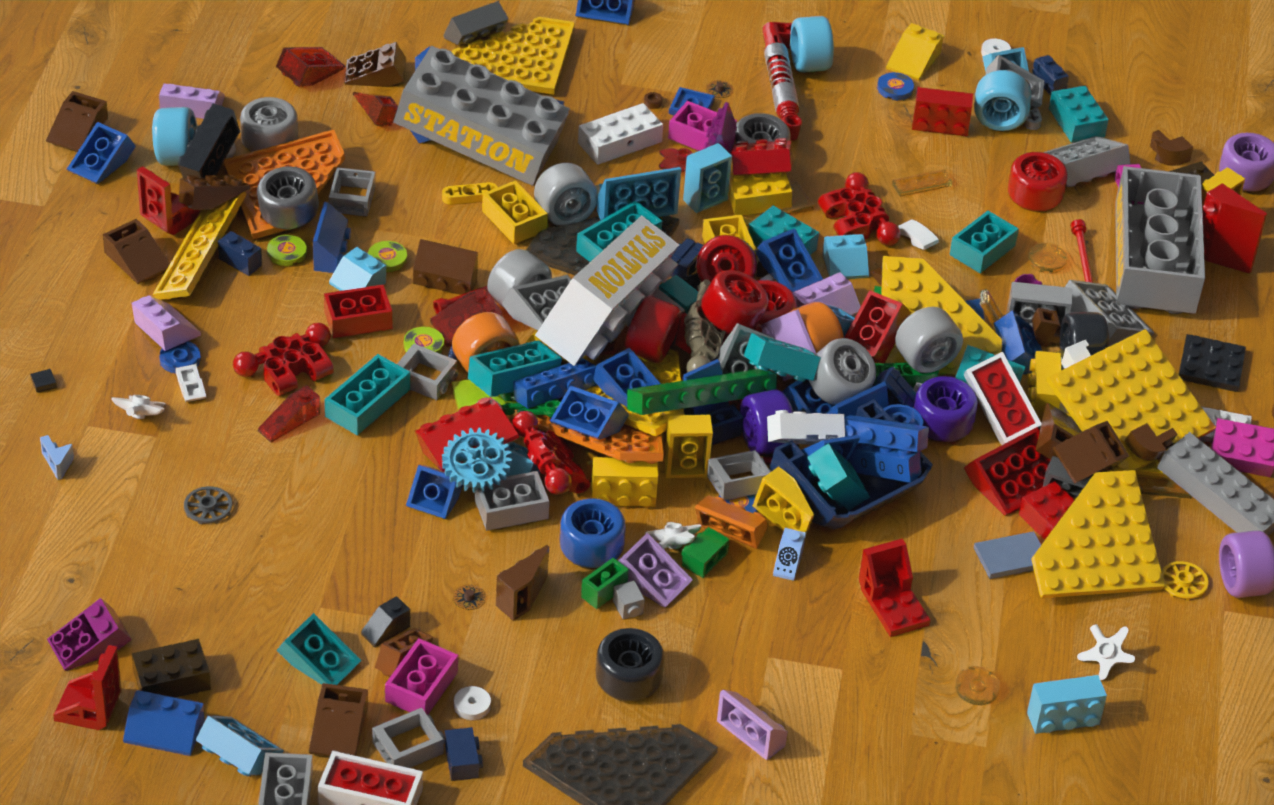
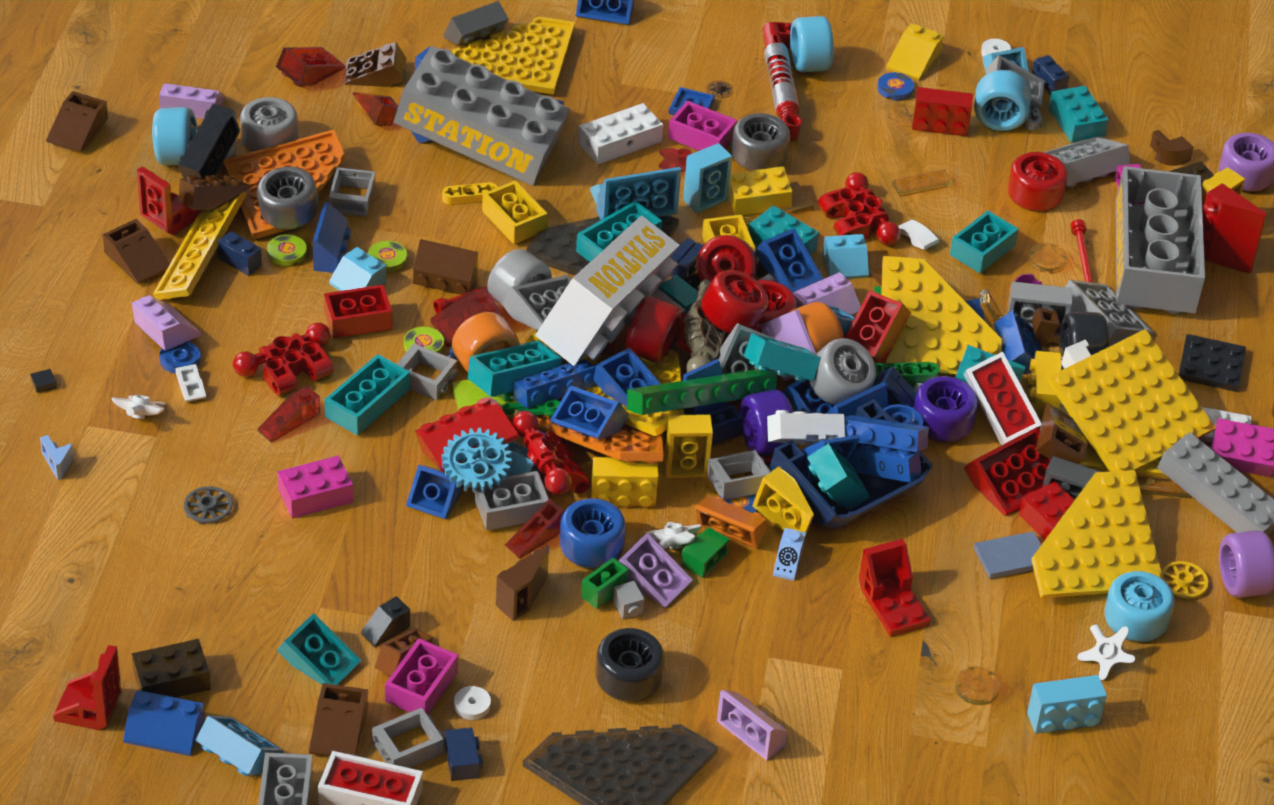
magenta slope [47,598,132,671] -> none
blue slope [67,122,136,184] -> none
piece [453,585,486,610] -> none
light grey wheel [534,163,598,227] -> none
reddish brown tile [644,92,663,109] -> none
magenta slope [703,102,737,154] -> none
red brick [731,138,793,175] -> none
light grey wheel [895,307,963,373] -> none
reddish brown slope [1053,421,1129,484] -> none
reddish brown brick [1124,423,1178,461] -> none
none -> dark pink brick [277,455,353,518]
none -> clear red slope [505,498,564,559]
none -> medium azure wheel [1104,571,1174,642]

